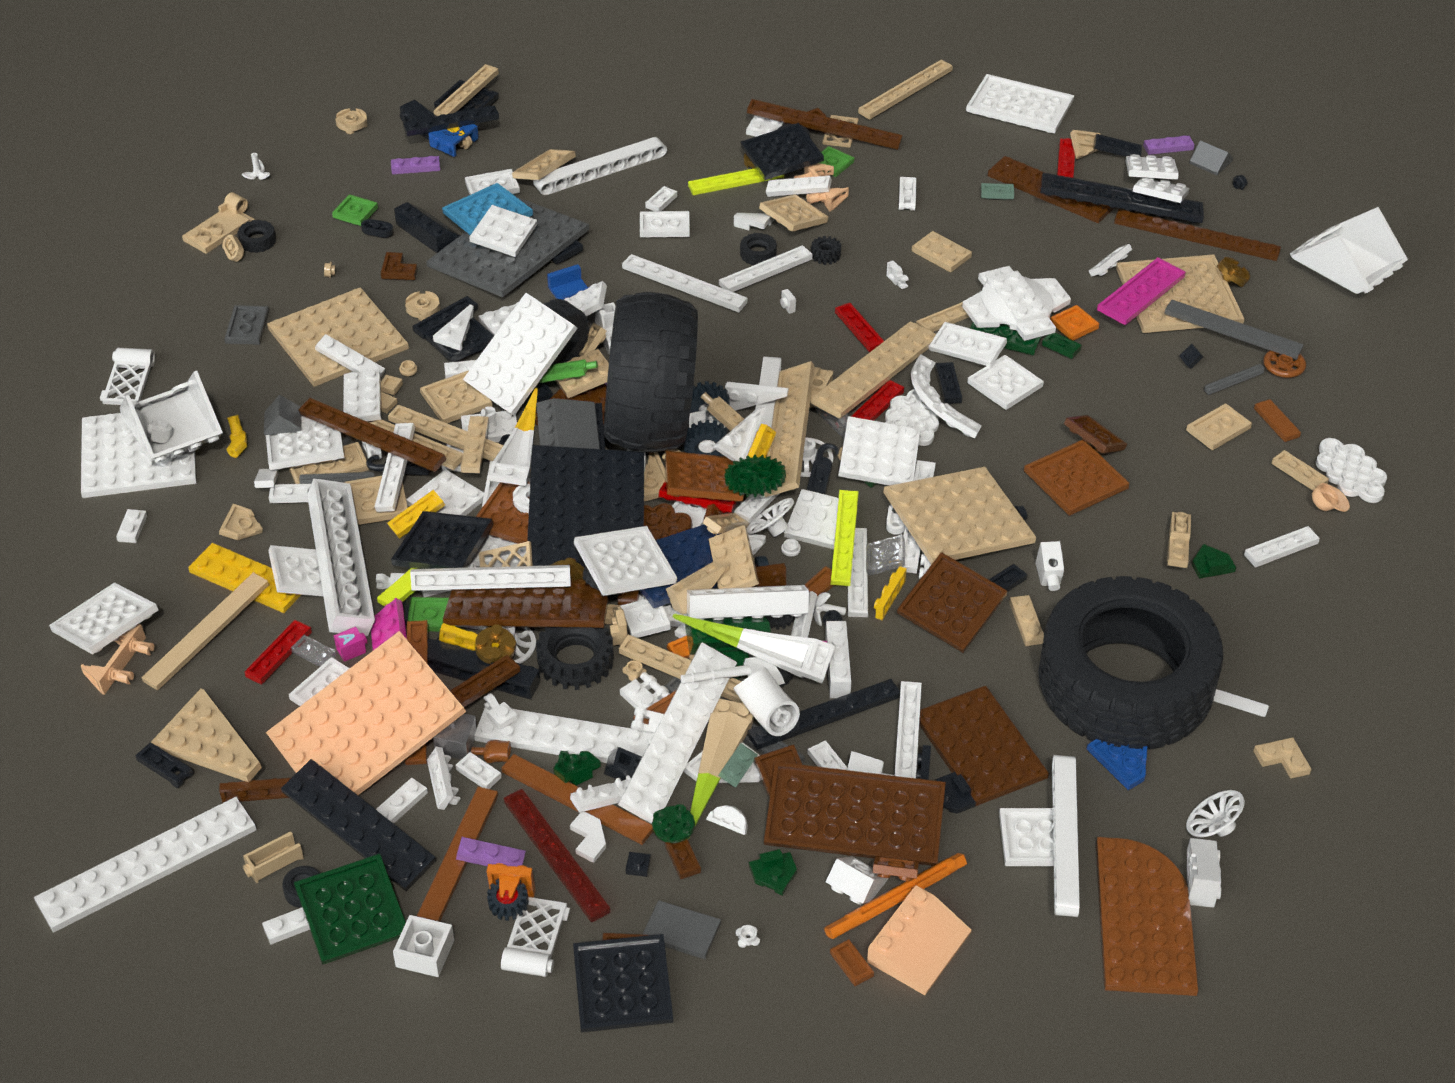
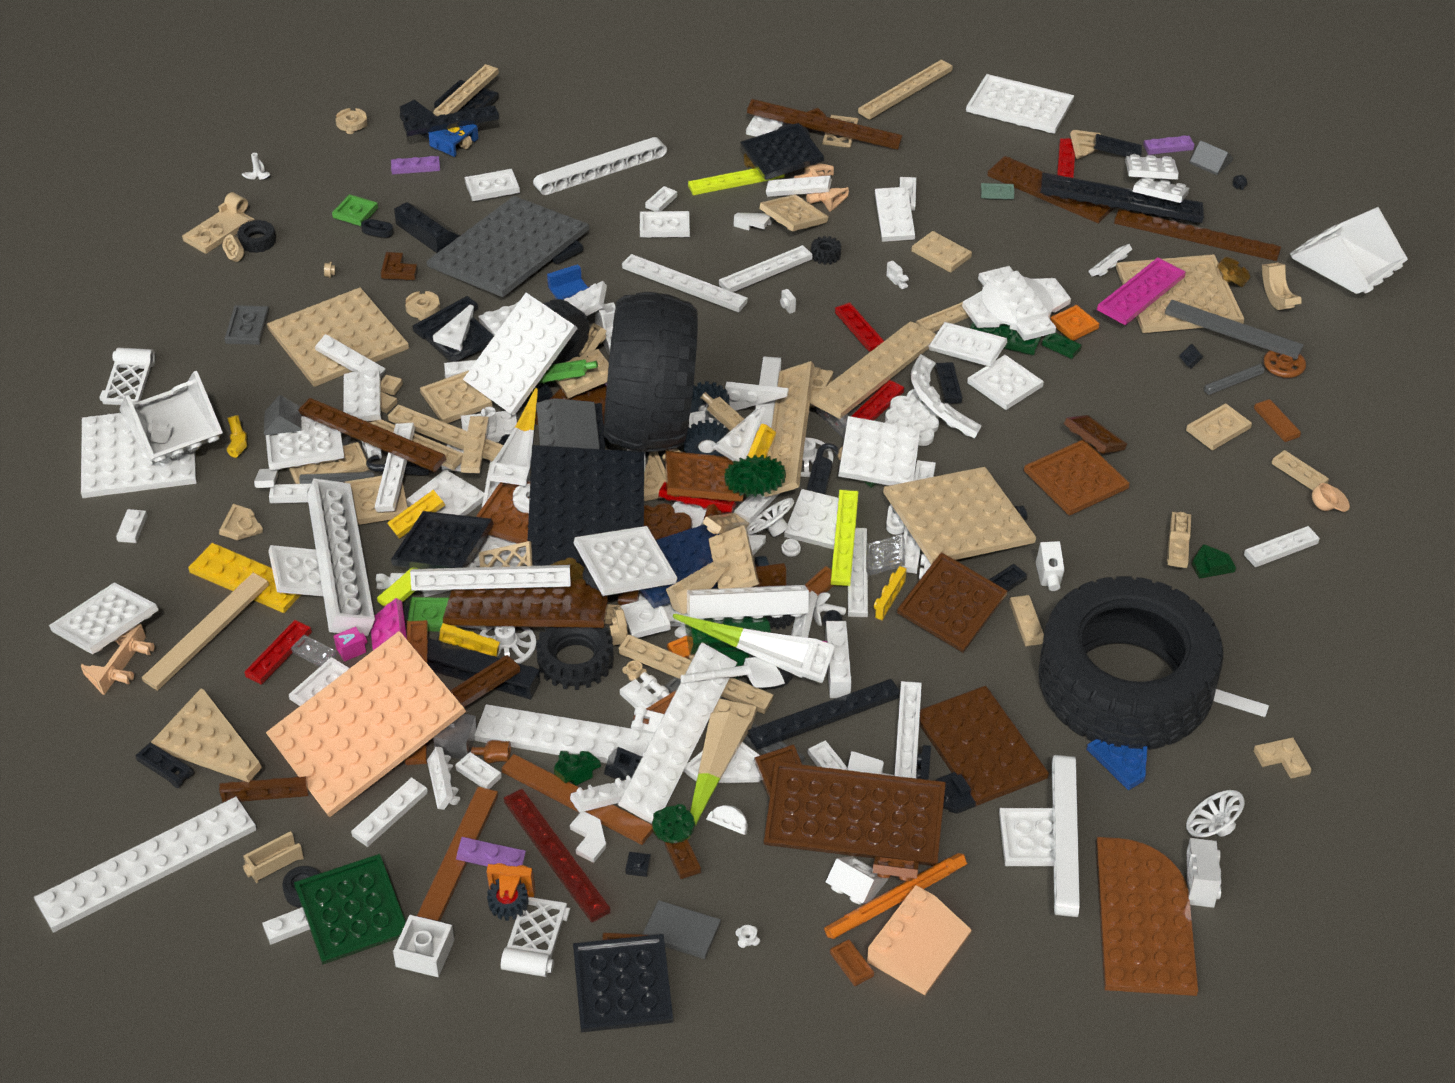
black plate [281,759,436,891] -> none
tan plate [399,360,417,376] -> none
dark azure plate [442,183,533,235] -> none
white plate [470,205,537,257] -> none
pearl gold plate [475,624,516,664] -> none
white plate [484,693,517,730] -> none
tan tile [512,149,576,180] -> none
sand green plate [718,743,758,788] -> none
white brick [733,667,800,736] -> none
black tyre [740,233,777,266] -> none
dark green plate [749,849,797,896] -> none
bright green tile [820,146,854,177] -> none
white plate [1316,438,1387,503] -> none
none -> white plate [875,187,915,242]
none -> tan arch [1262,262,1301,310]

